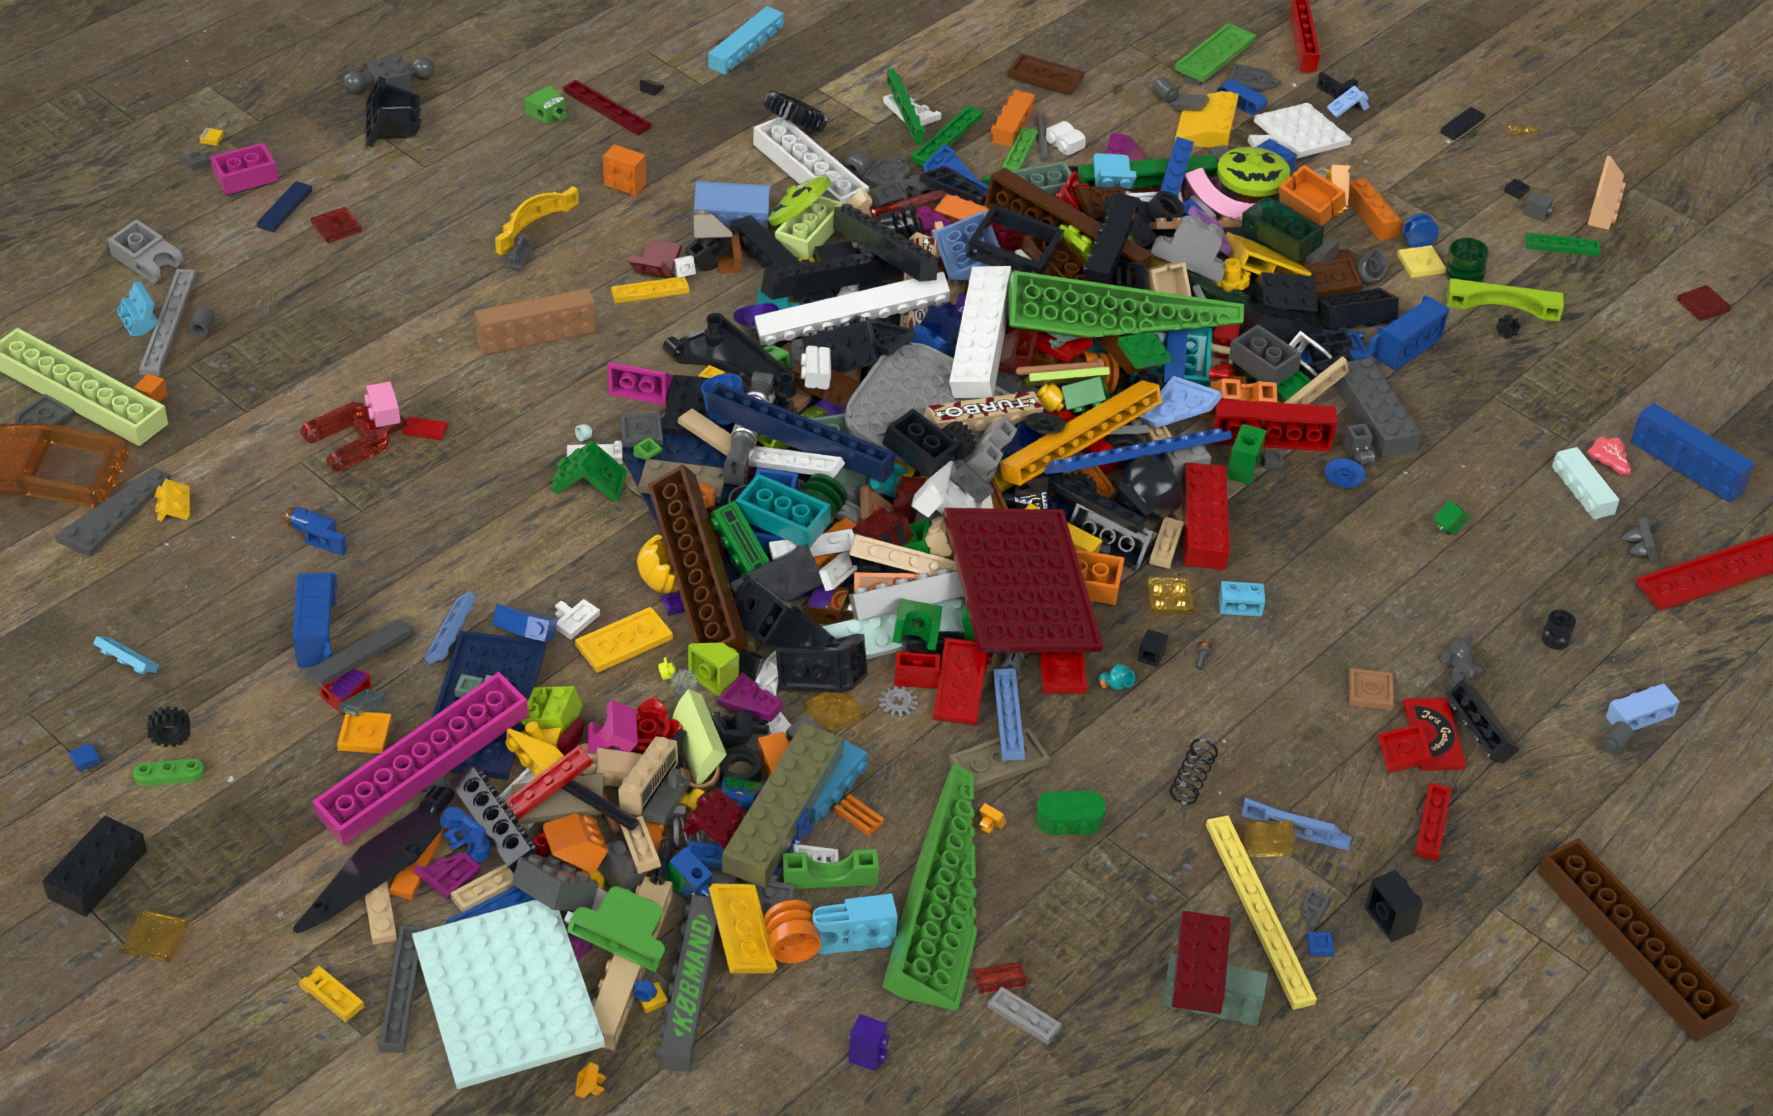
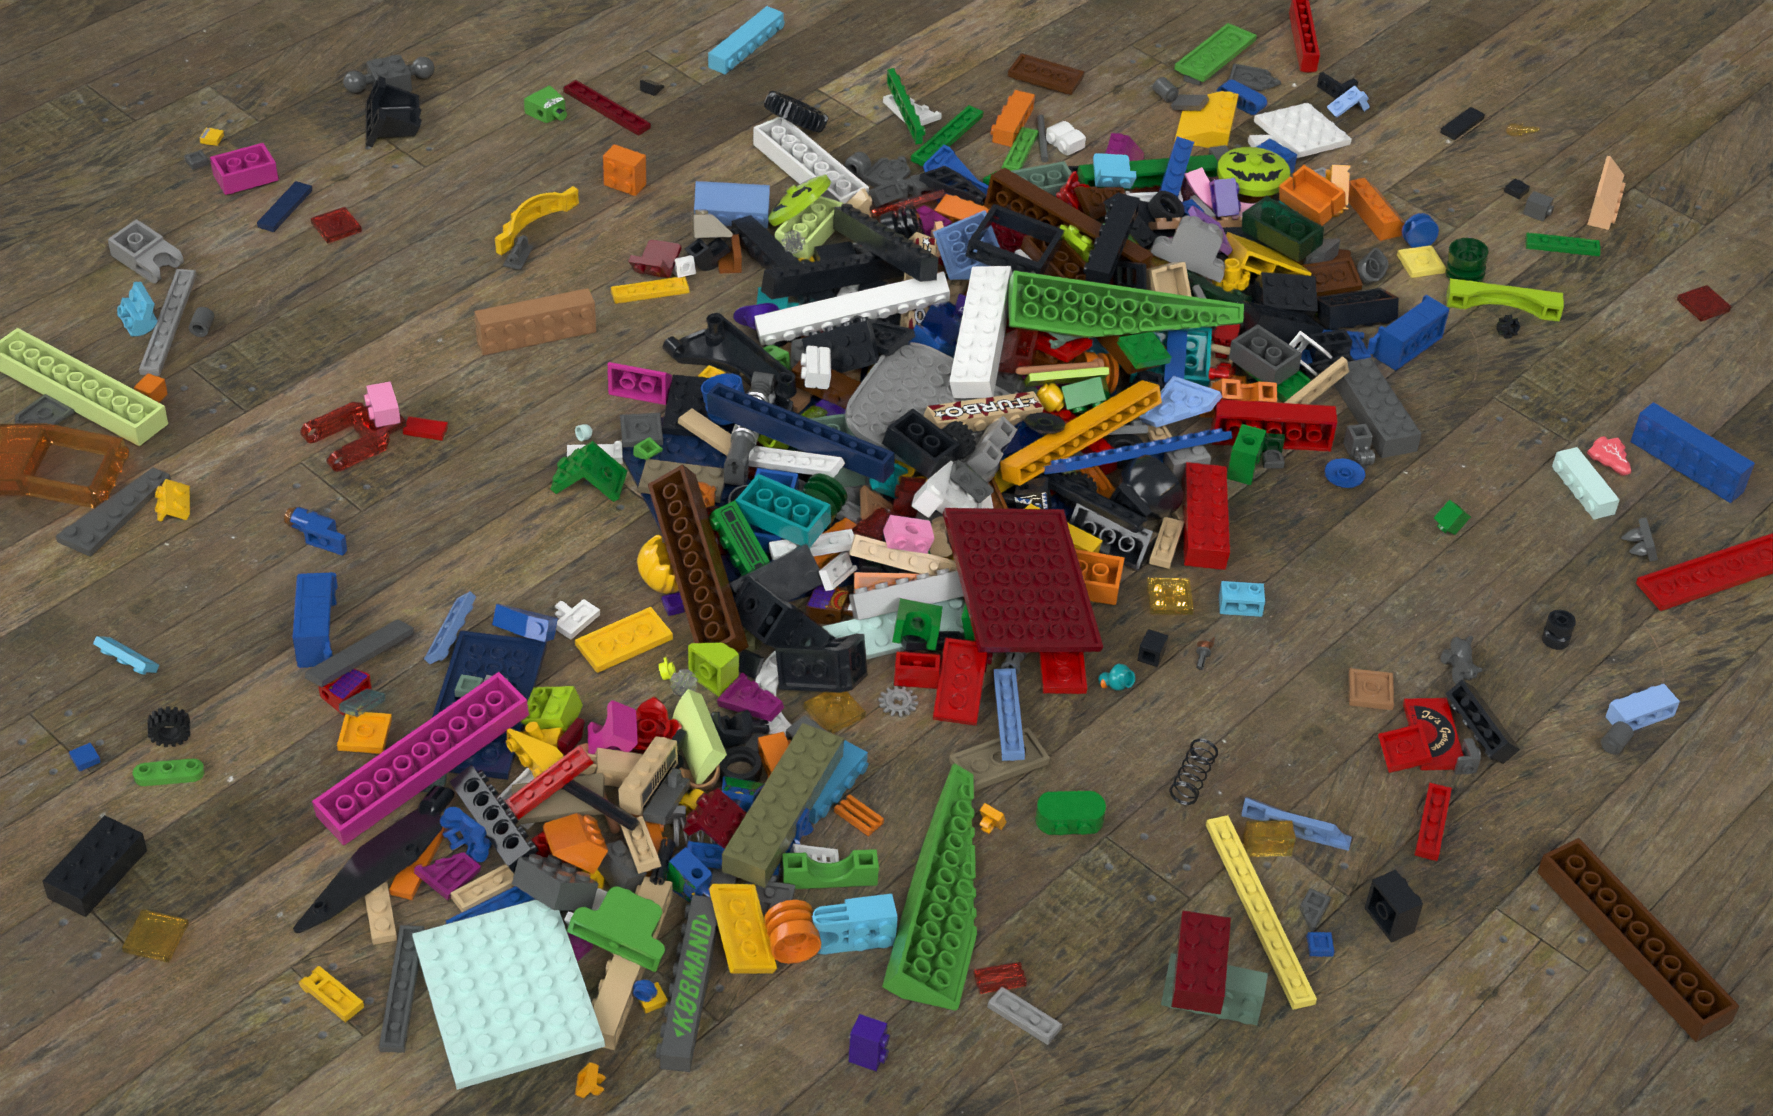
none -> clear gear [781,230,805,254]
none -> bright pink brick [883,515,935,554]
none -> brick [1209,178,1241,218]
none -> dark green tile [1262,433,1285,454]
none -> dark grey bracket [1454,738,1481,775]

